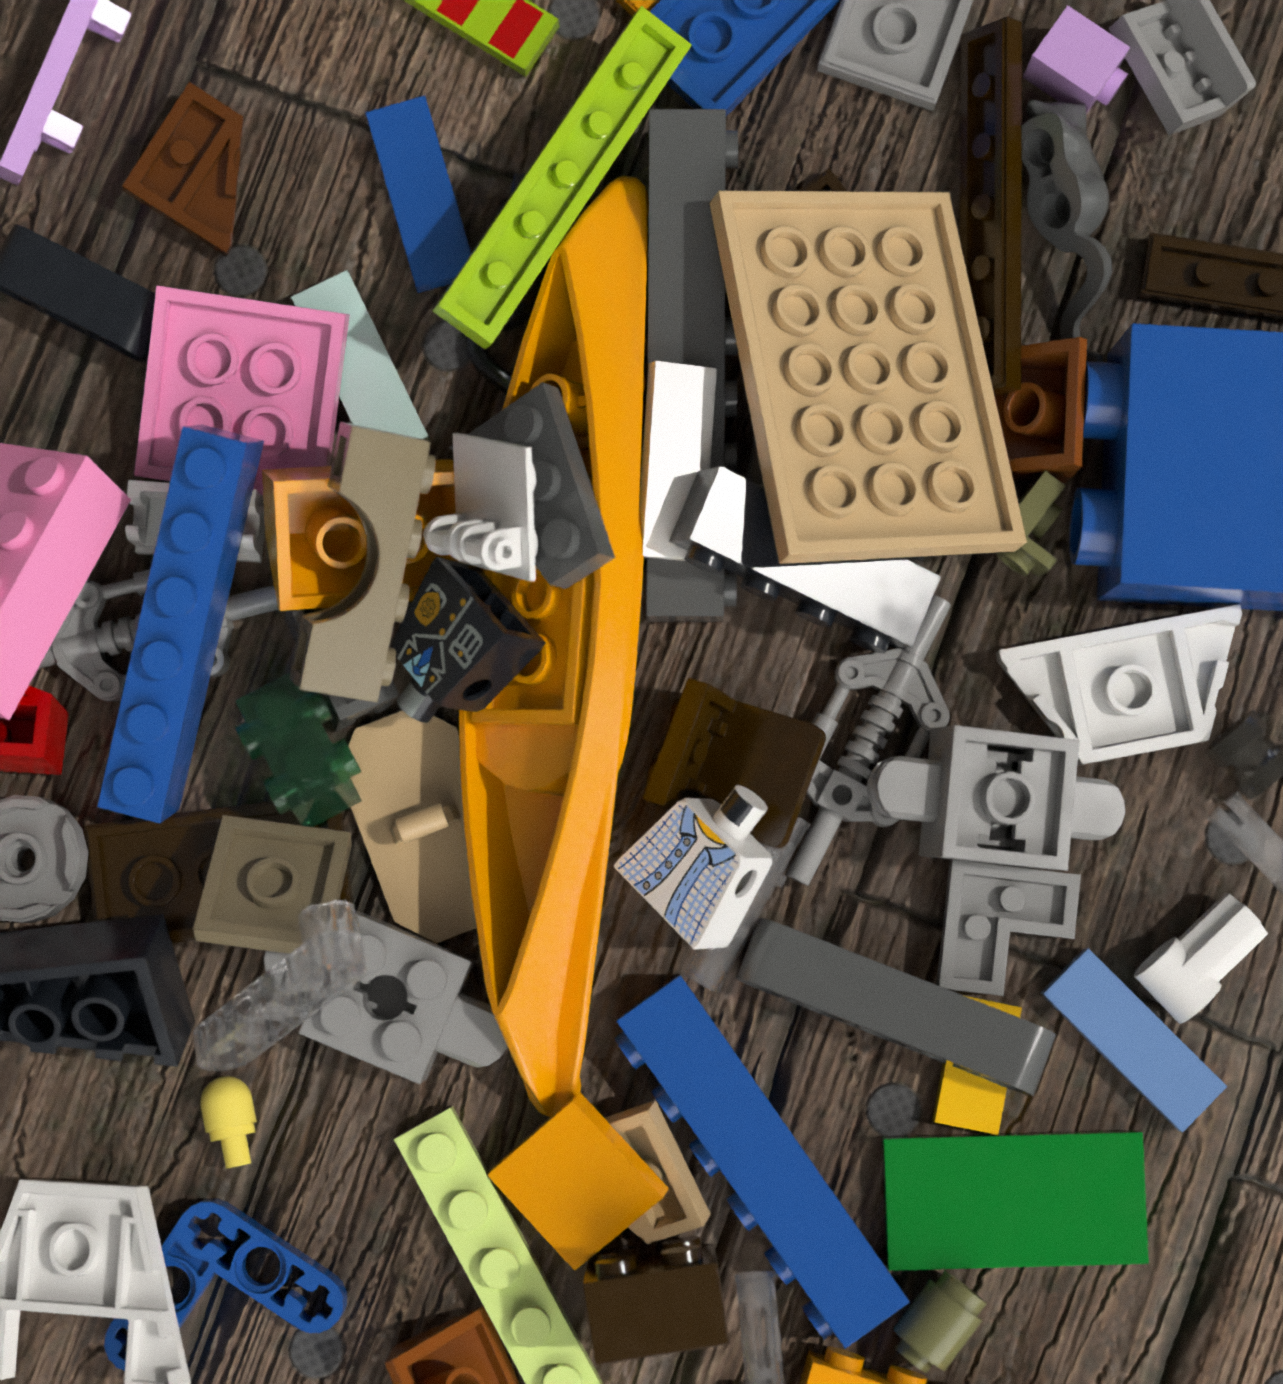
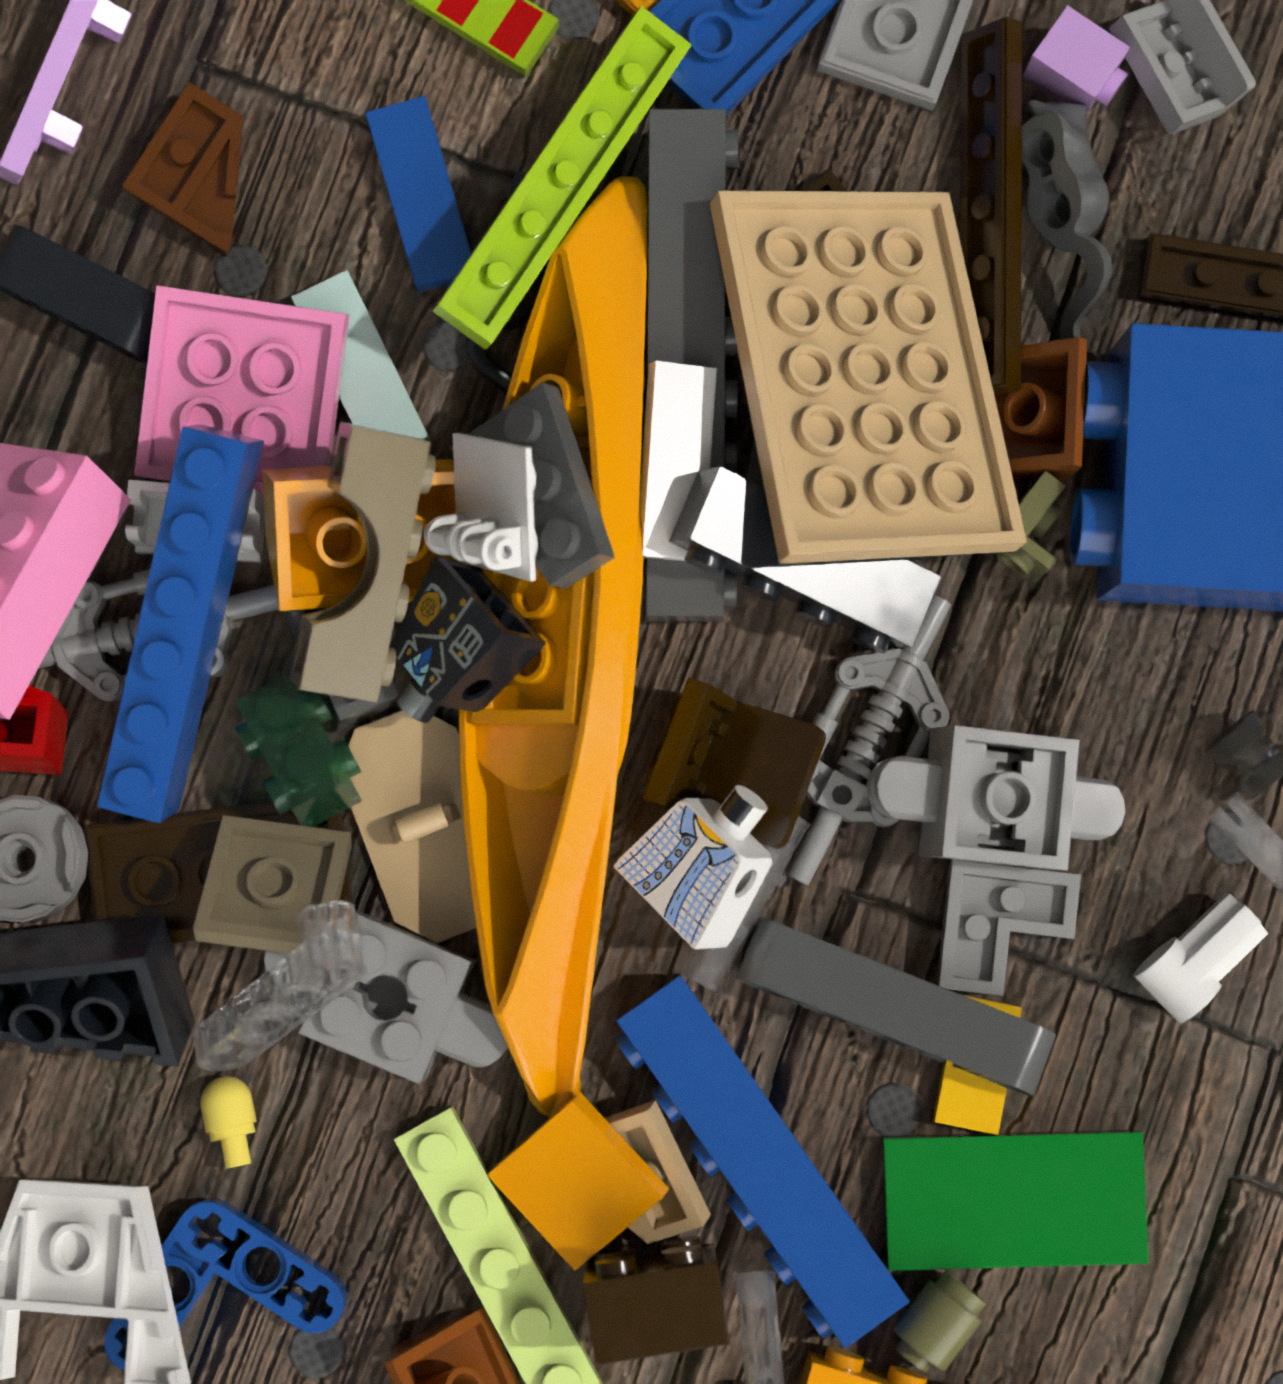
white wing [996,604,1242,766] -> none
medium blue tile [1040,948,1228,1133] -> none

